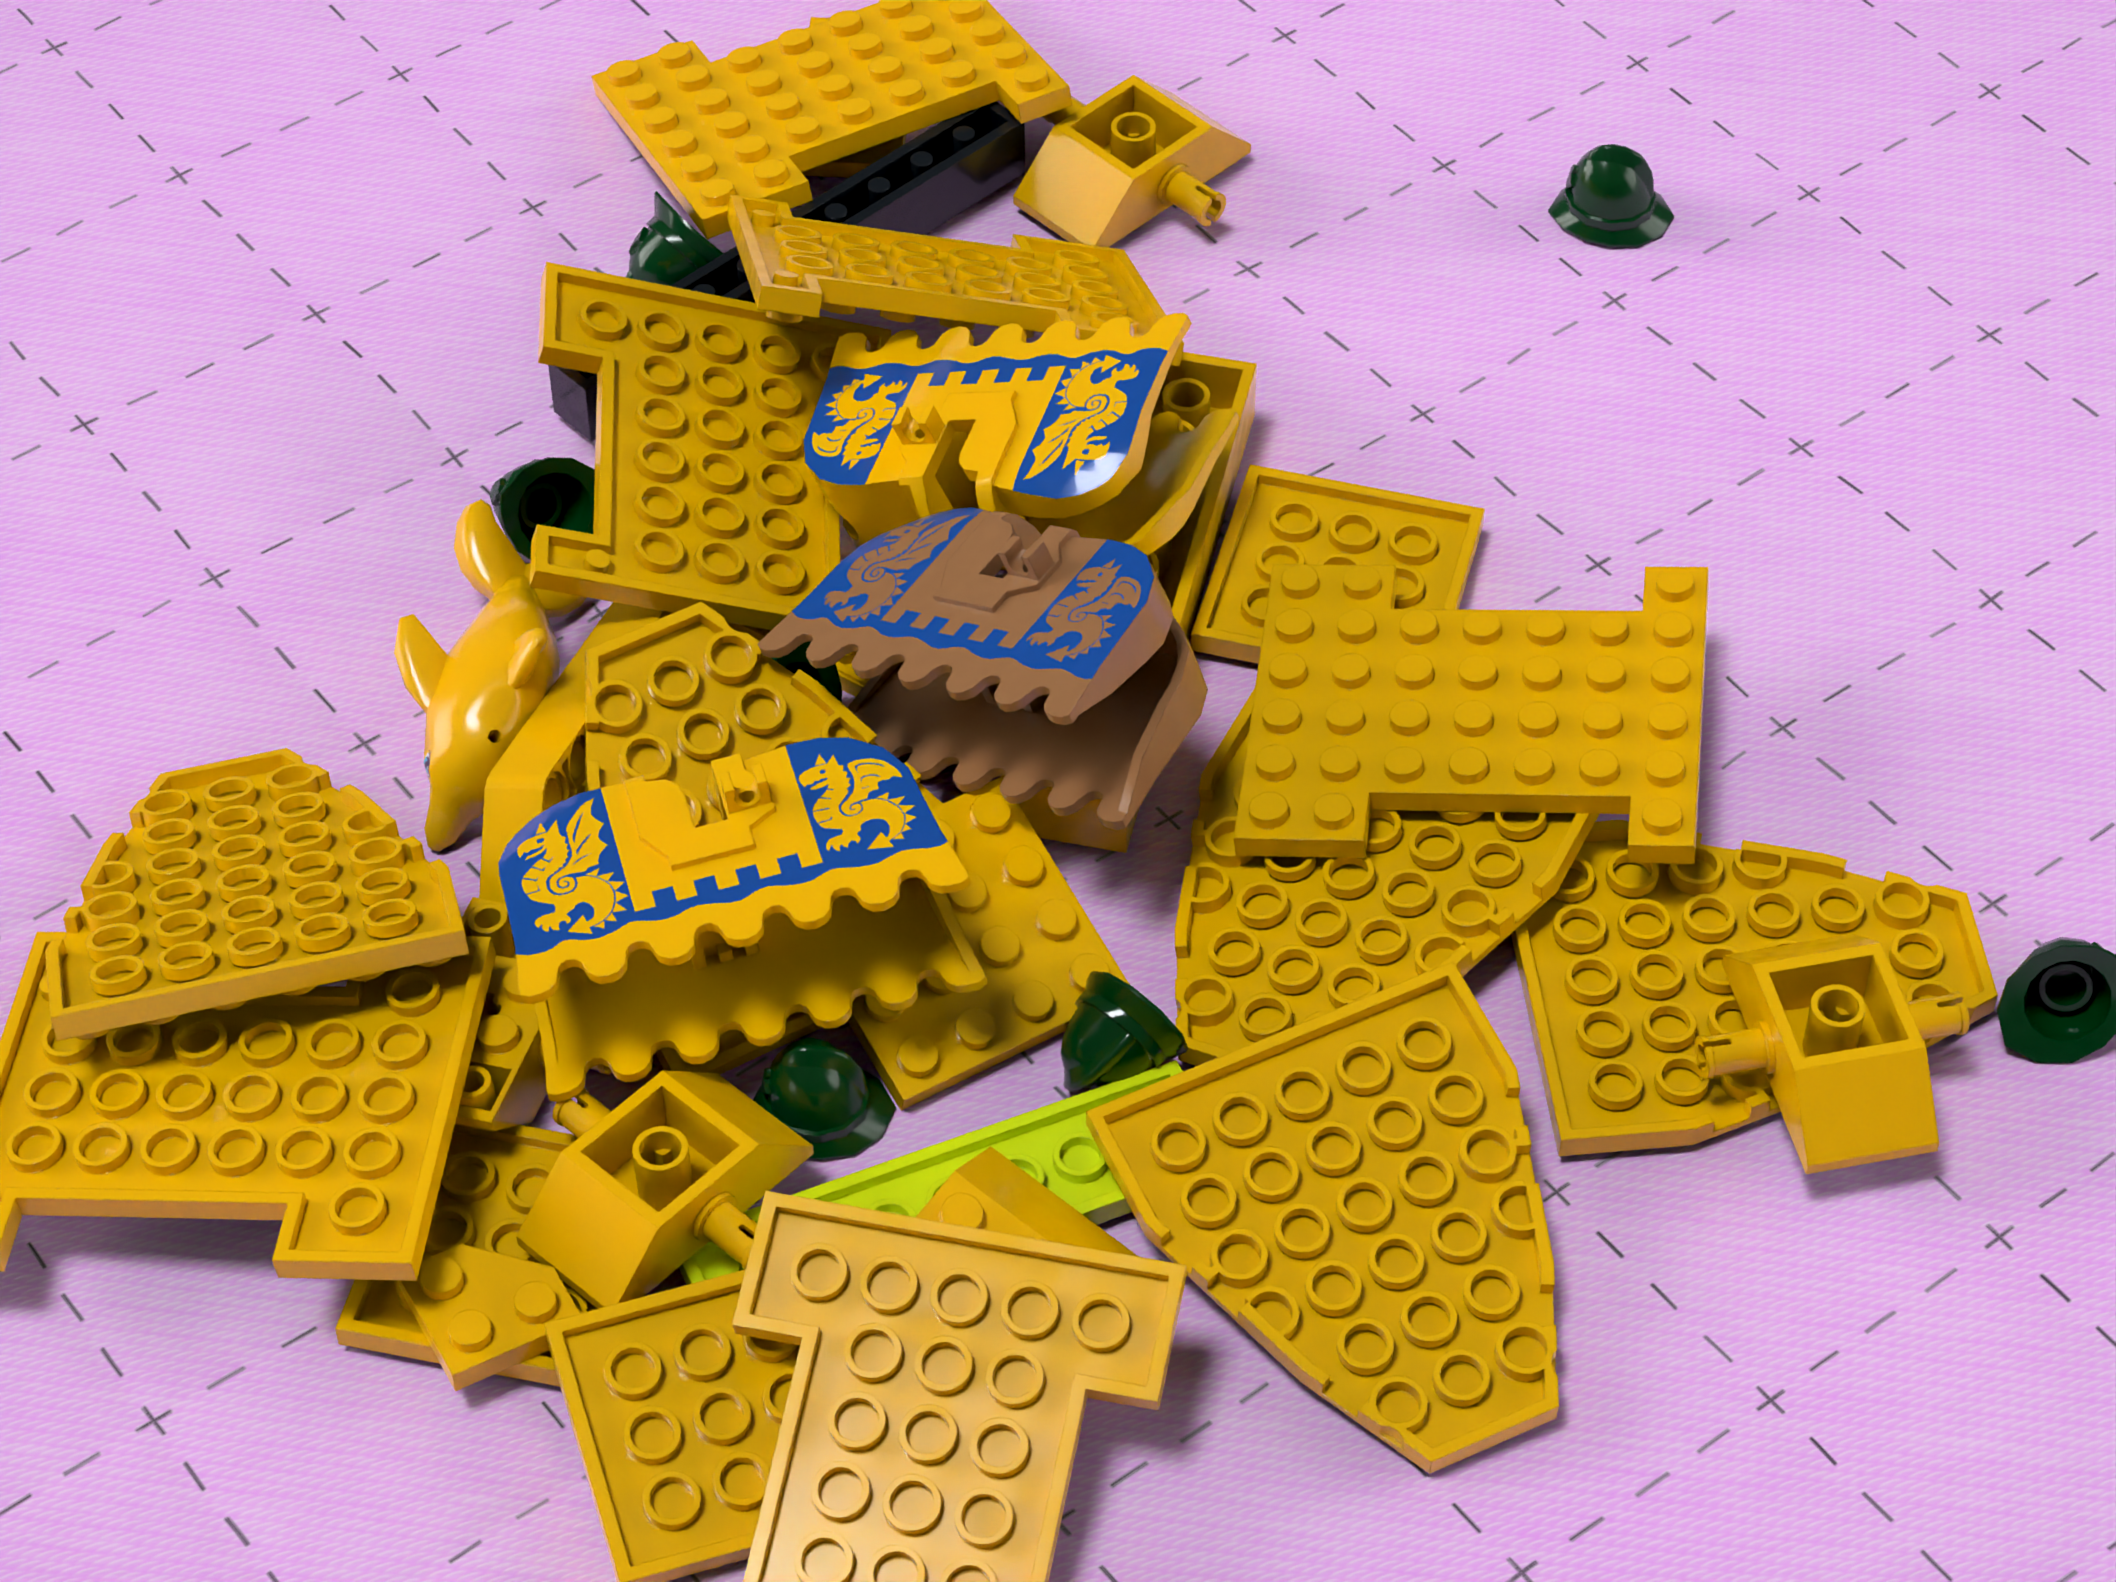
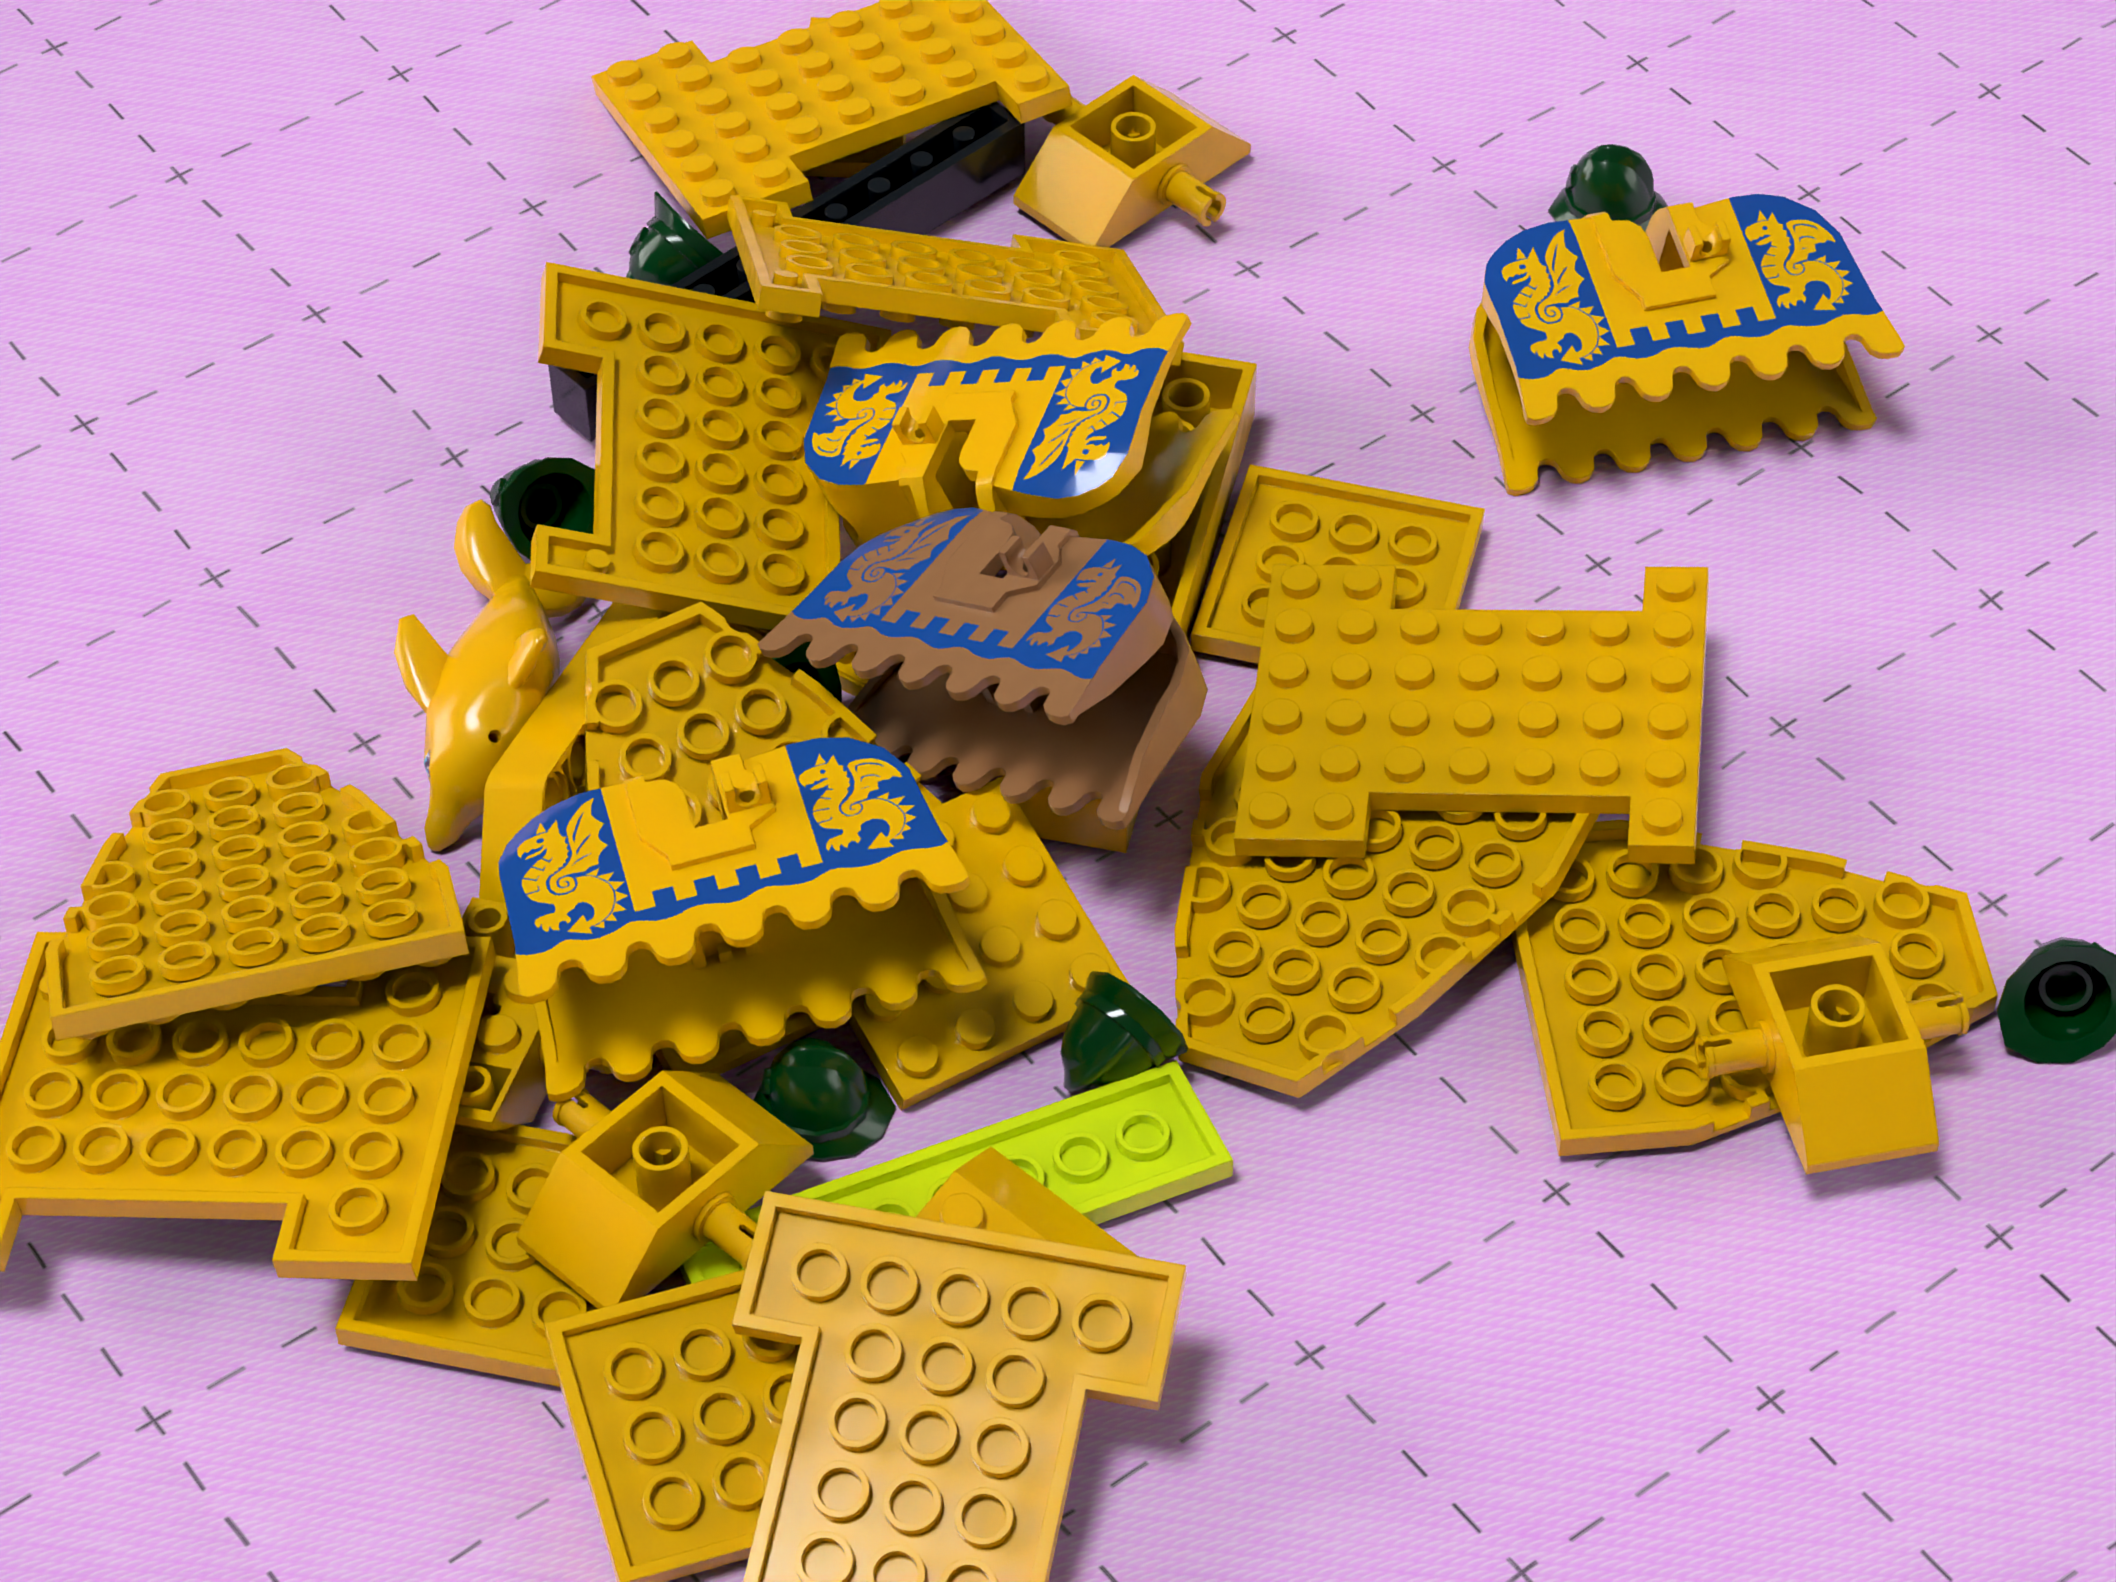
yellow plate [398,1244,580,1391] -> none
yellow wing [1086,961,1559,1474] -> none
none -> yellow animal [1469,194,1905,496]

